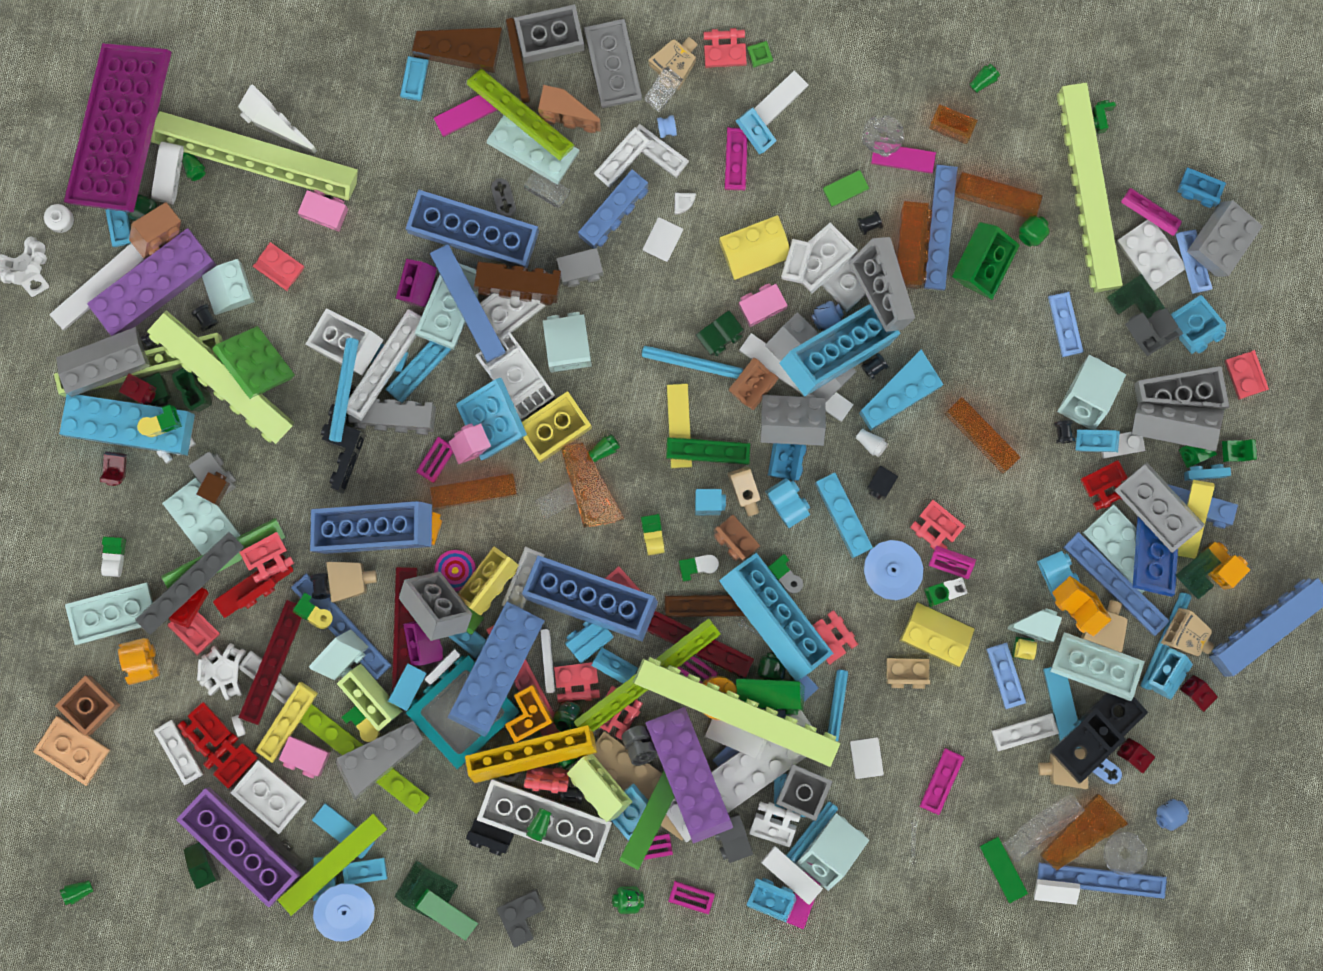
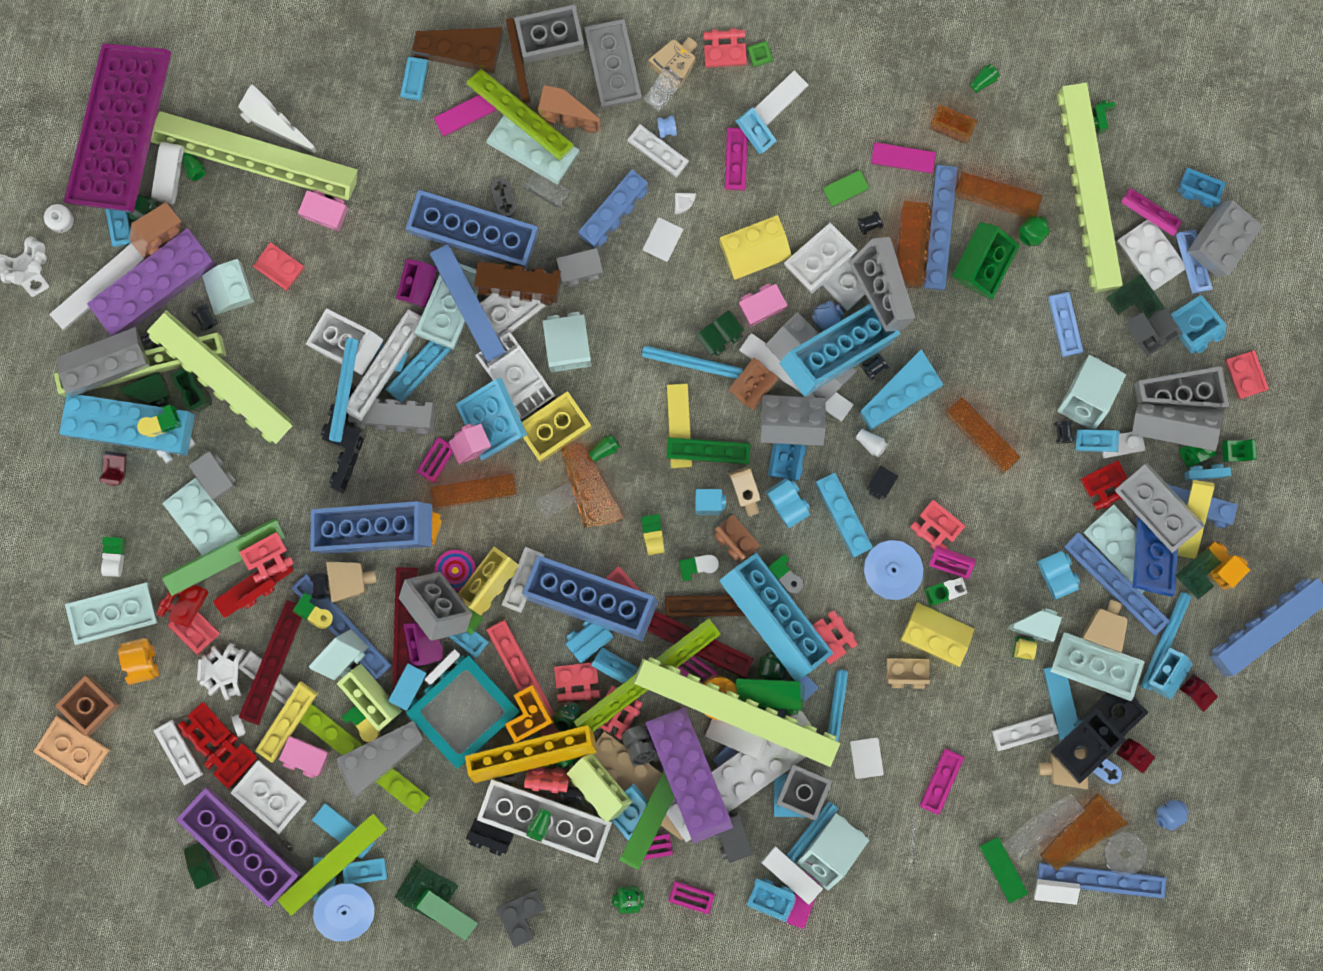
green cone [60,880,94,905] -> none
dark red bracket [119,373,157,405] -> none
dark grey plate [135,532,244,635] -> none
reddish brown brick [196,471,230,506] -> none
bright green plate [212,326,295,399] -> none
medium blue brick [447,602,545,737] -> none
white tile [541,629,555,693] -> none
white tile [594,127,651,188] -> none
white plate [749,801,801,847] -> none
white tile [781,239,813,284] -> none
clear plate [862,115,904,157] -> none
light blue tile [986,643,1026,709] -> none
light orange brick [1052,576,1112,637] -> none
tan torso [1161,608,1214,656] -> none

